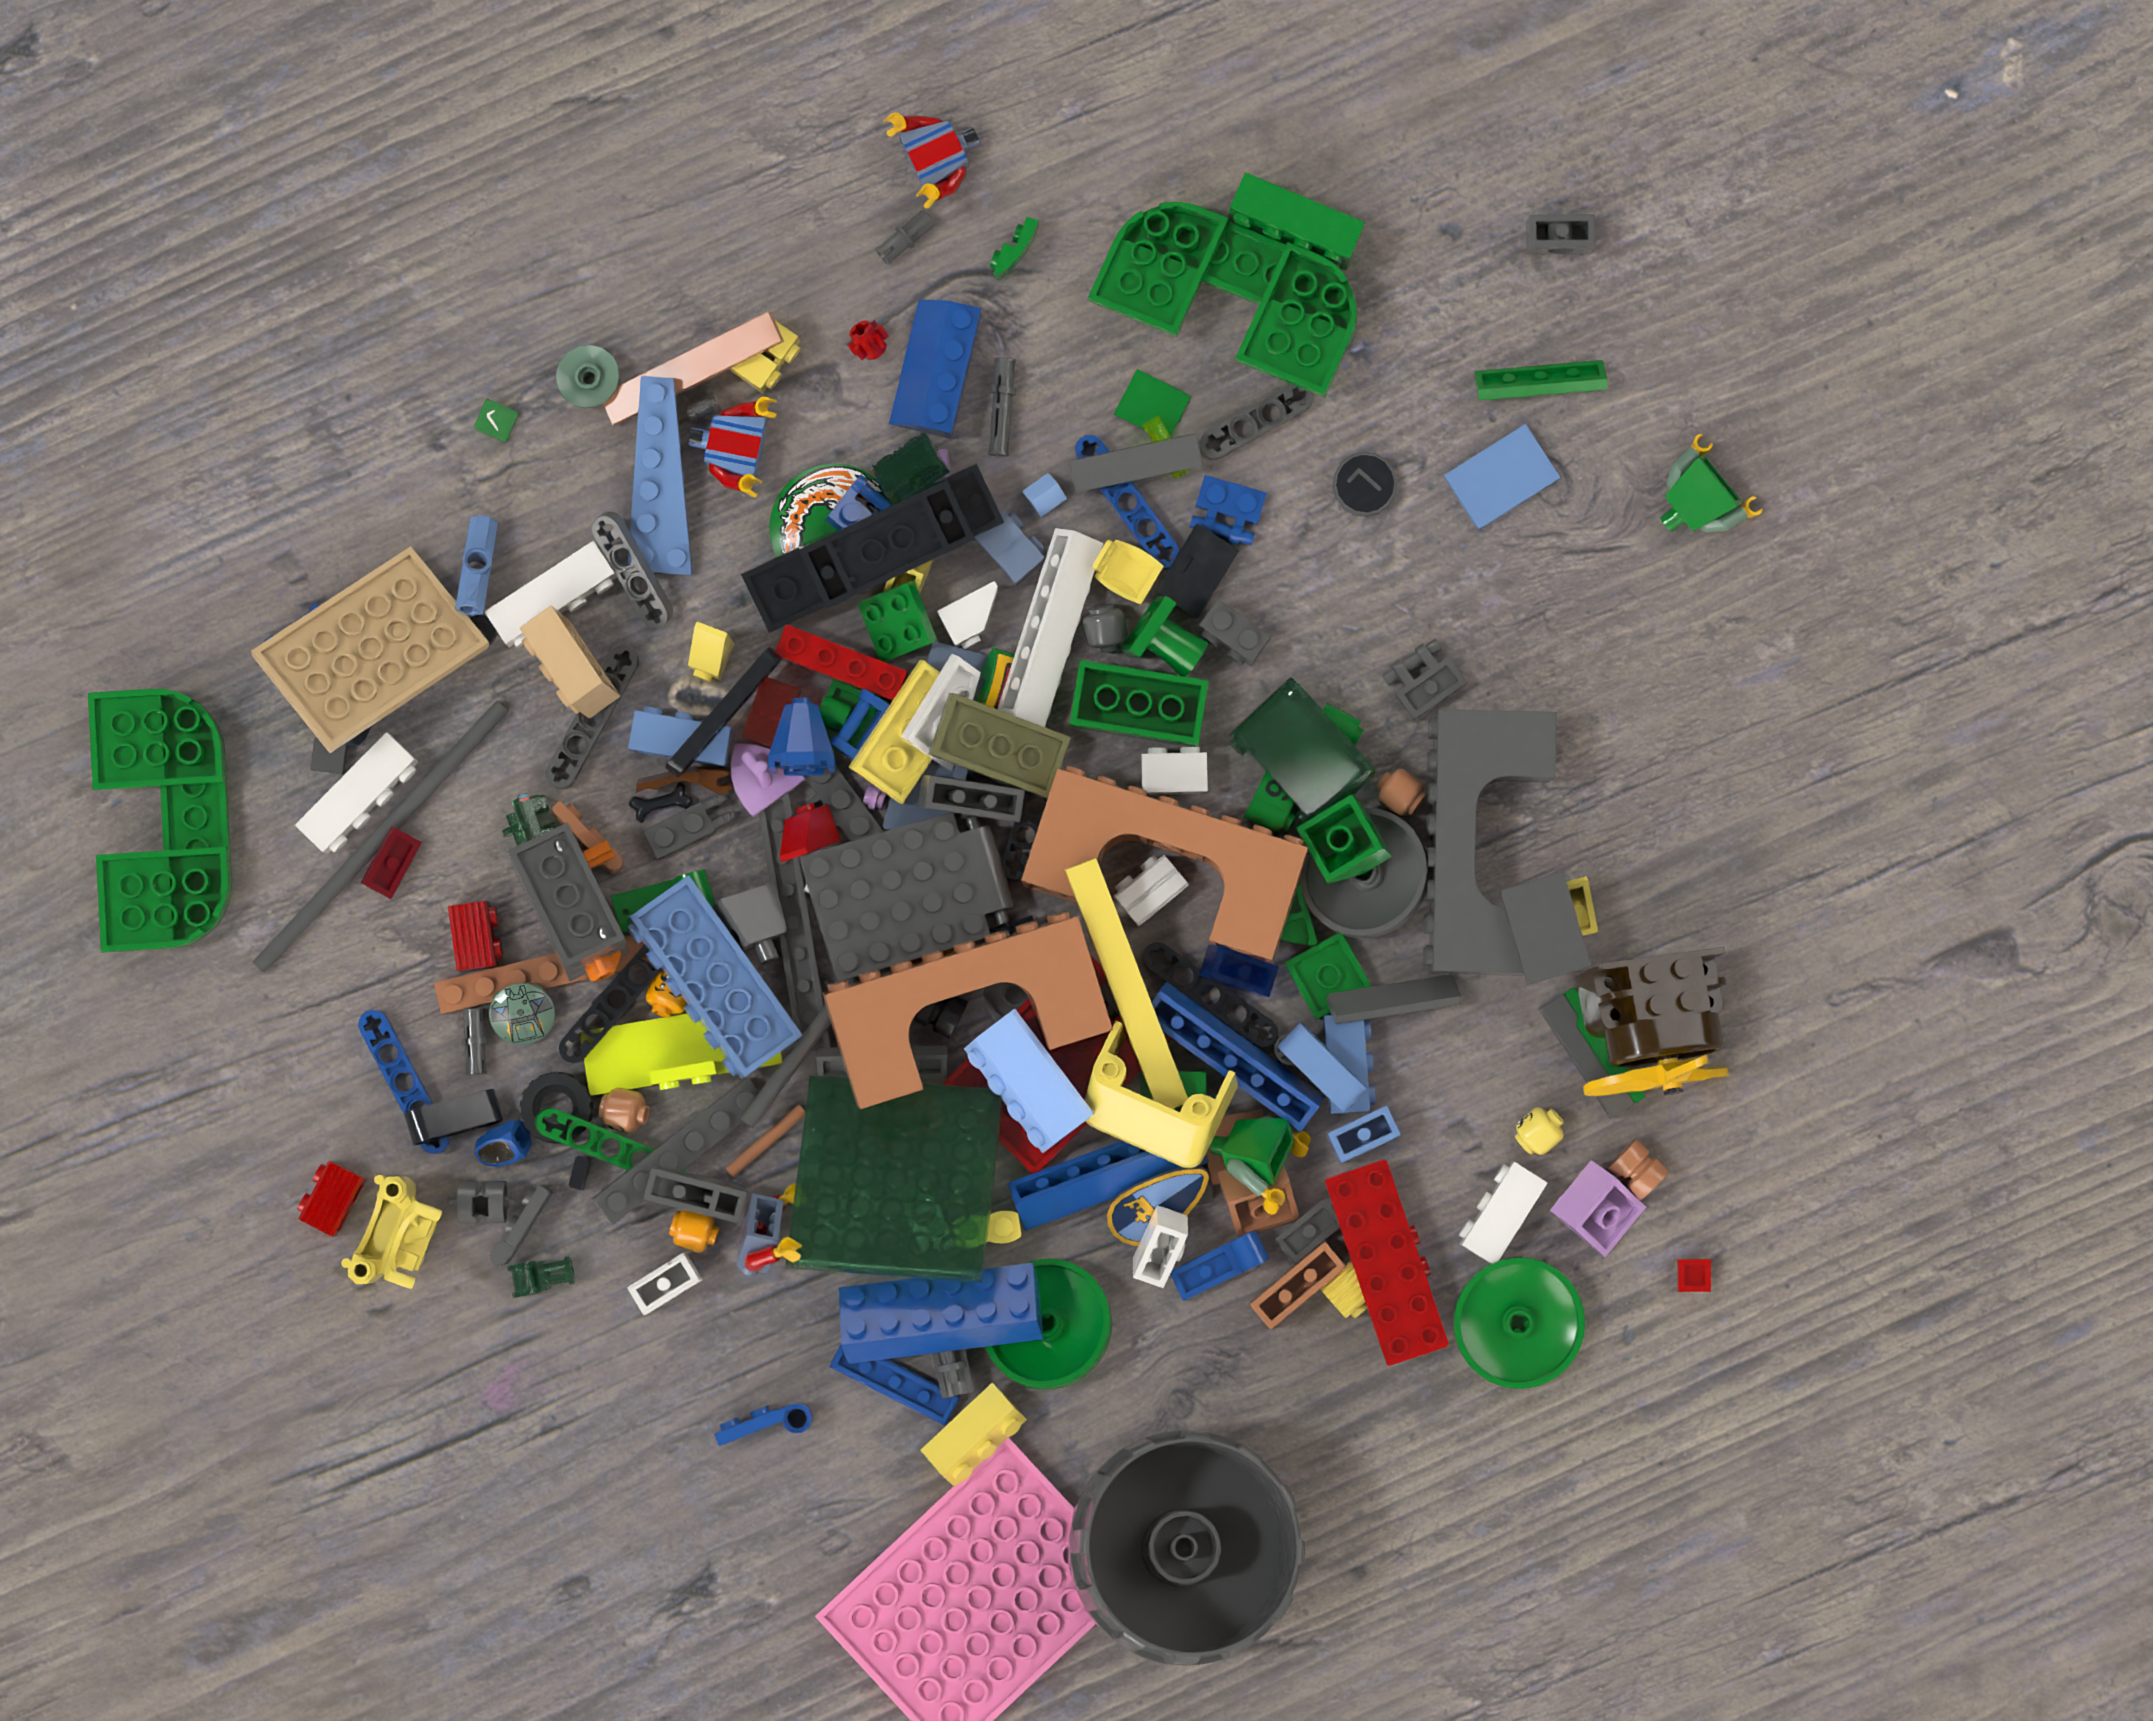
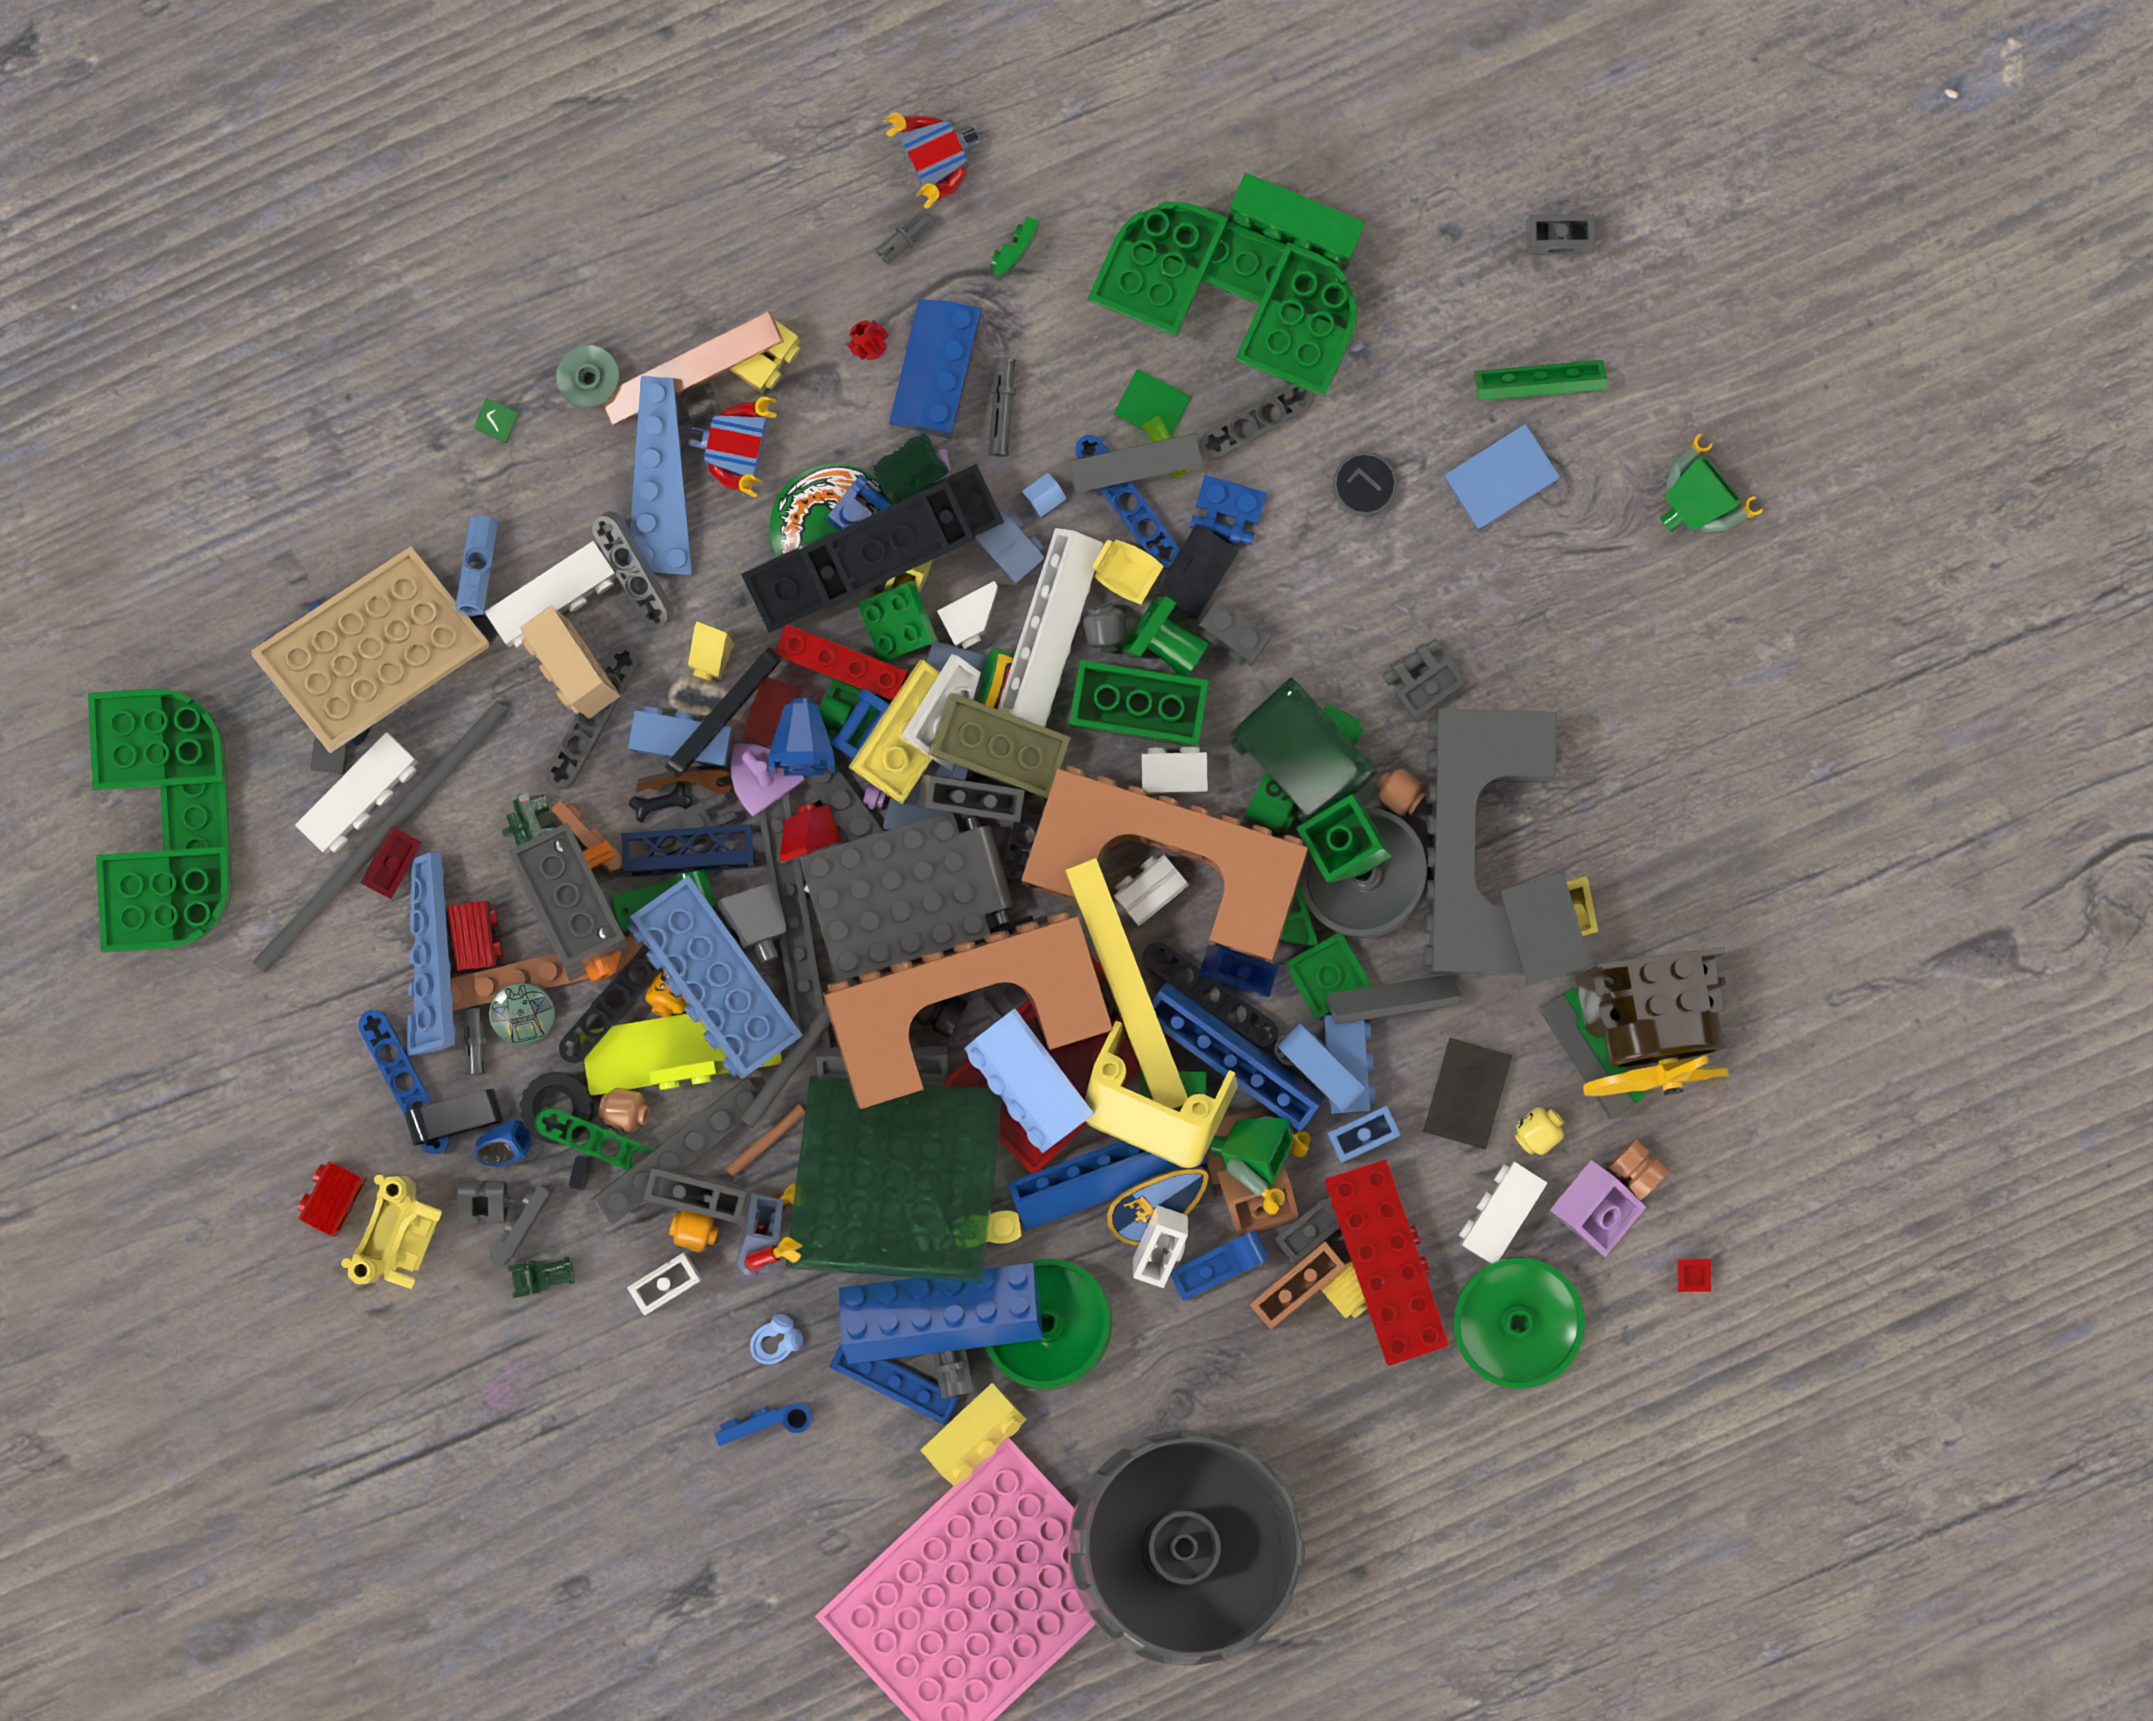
none -> medium blue wing [407,852,455,1057]
none -> dark blue fence [621,824,756,877]
none -> light blue piece [750,1314,803,1365]
none -> clear smoke tile [1422,1038,1512,1150]

